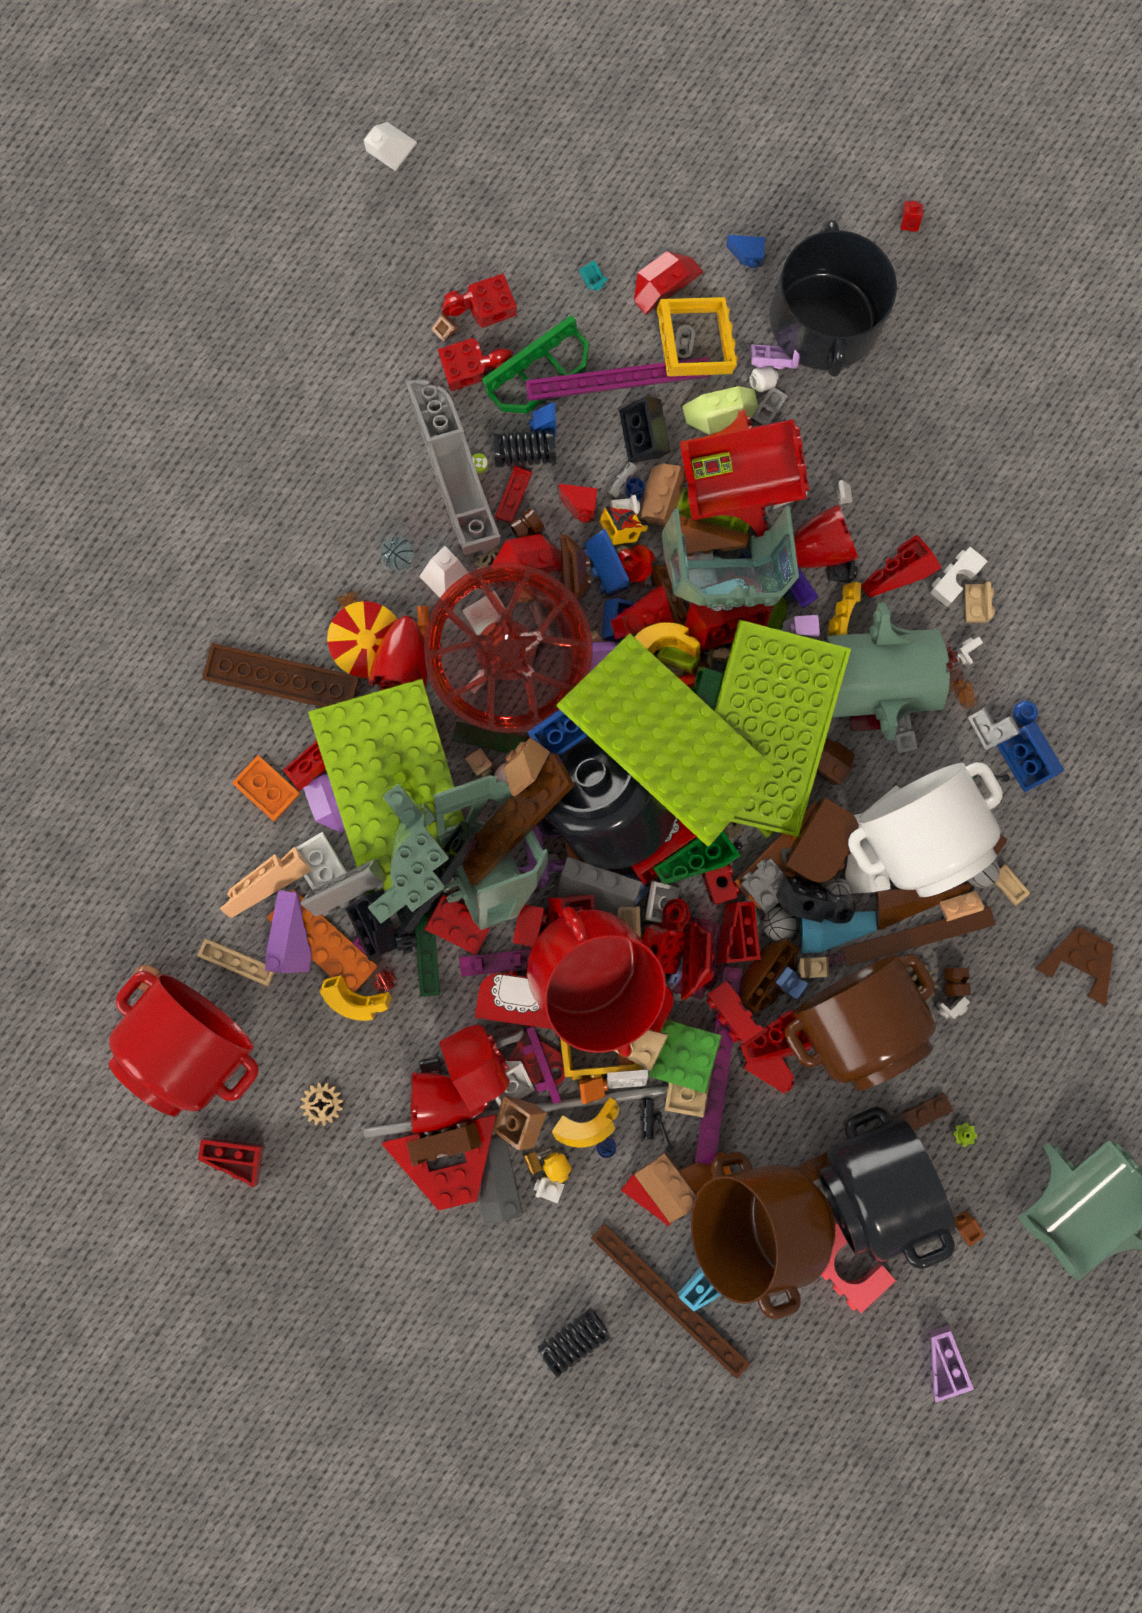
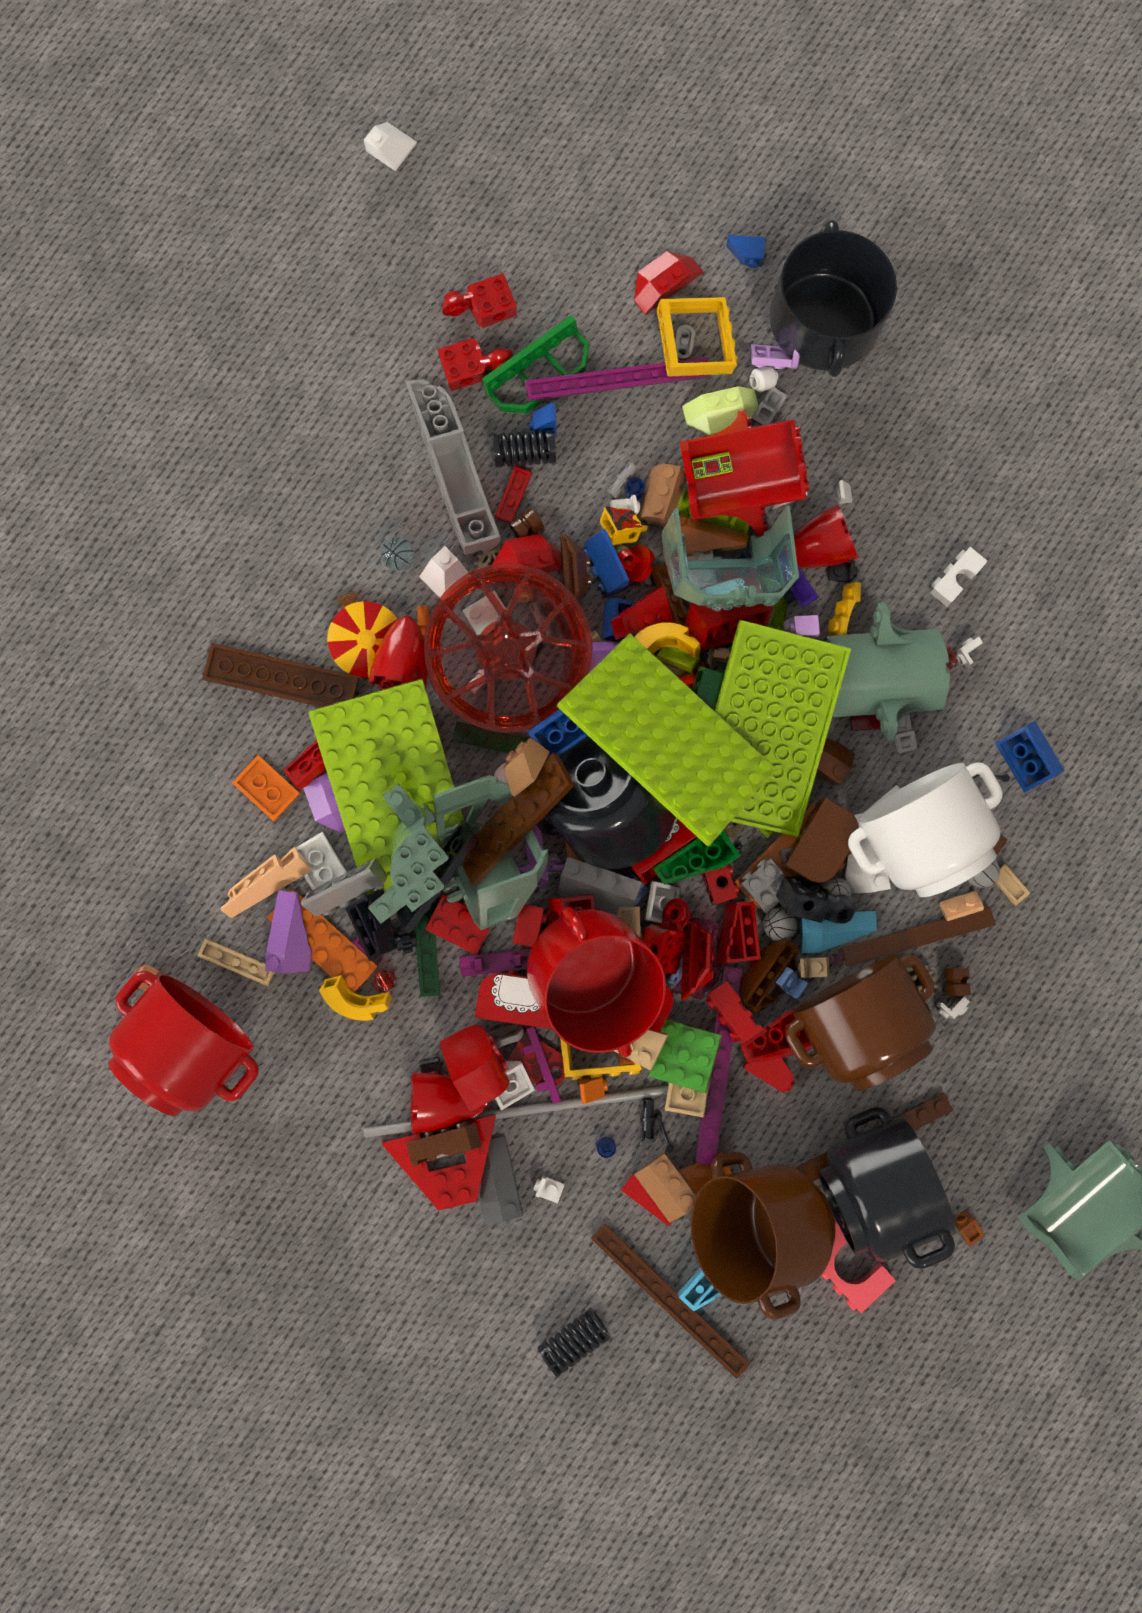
red wedge [198,1137,264,1188] -> none
tan gear [300,1082,344,1126] -> none
medium nougat slope [431,315,459,342] -> none
tan bracket [465,748,494,778] -> none
lime tile [472,454,488,474] -> none
medium nougat slope [493,1096,547,1151] -> none
pearl gold piece [523,1148,553,1175] -> none
yellow head [542,1152,572,1183] -> none
yellow arch [552,1097,619,1148] -> none
red slope [559,484,597,523] -> none
teal bracket [578,260,608,291] -> none
white tile [607,1070,648,1089] -> none
black slope [619,396,671,463] -> none
red wedge [861,534,941,598] -> none
reddish brown wedge [875,884,971,930] -> none
red bracket [900,201,923,232] -> none
lavender wedge [930,1324,974,1402] -> none
clear orange bracket [949,680,975,709] -> none
lime plant [953,1123,977,1147] -> none
tan bracket [964,582,995,623] -> none
light grey tile [968,708,1021,750] -> none
blue piece [1011,700,1038,727] -> none
reddish brown wing [1035,927,1114,1005] -> none

